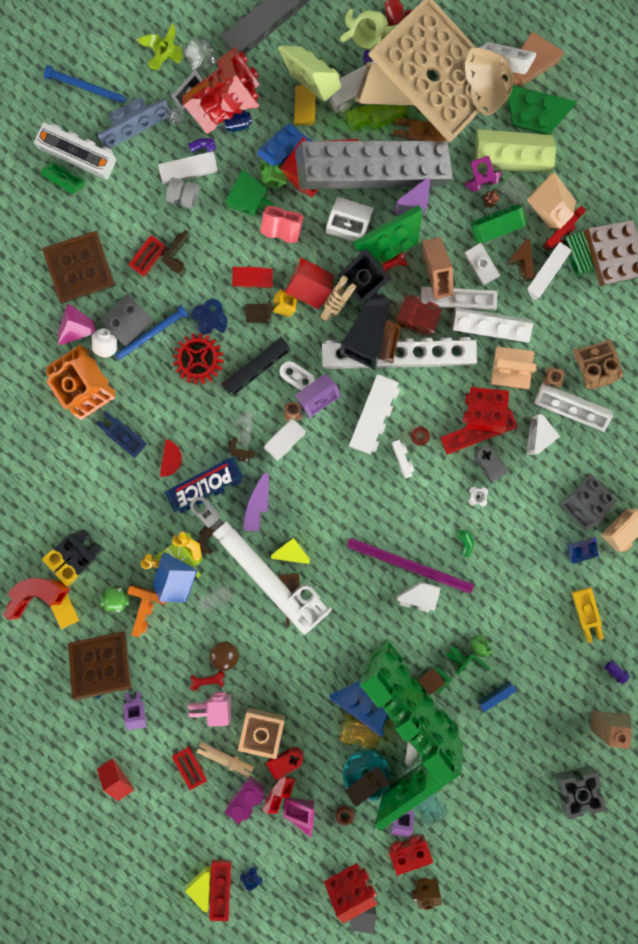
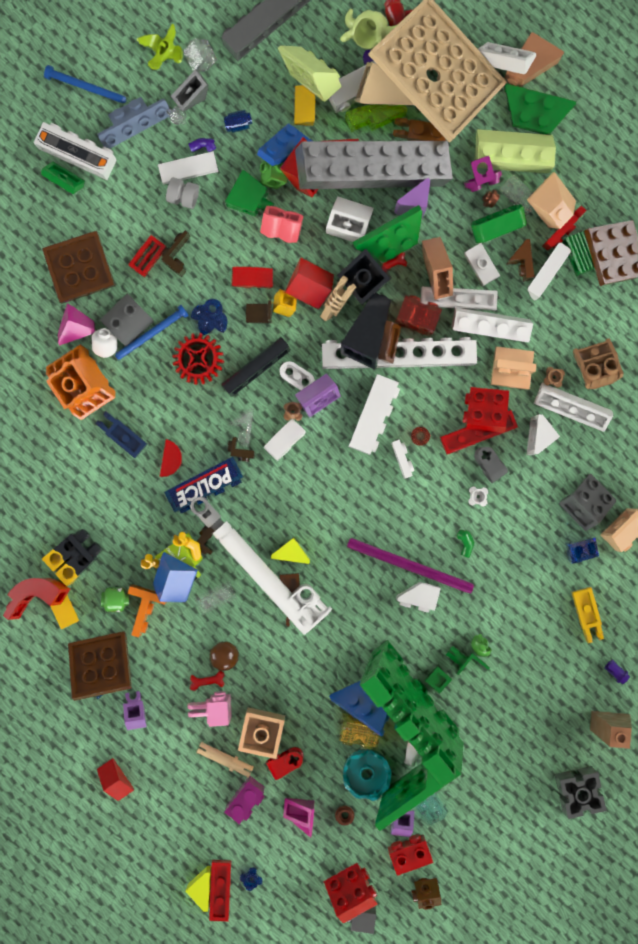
red tile [172,746,208,790] -> none
red brick [182,47,260,134] -> none
medium lavender slope [243,473,269,531] -> none
red slope [262,777,296,814] -> none
dark brown bracket [345,767,390,807] -> none
reddish brown tile [418,667,445,695] -> none
tan piece [465,48,514,116] -> none
blue tile [477,681,516,712] -> none

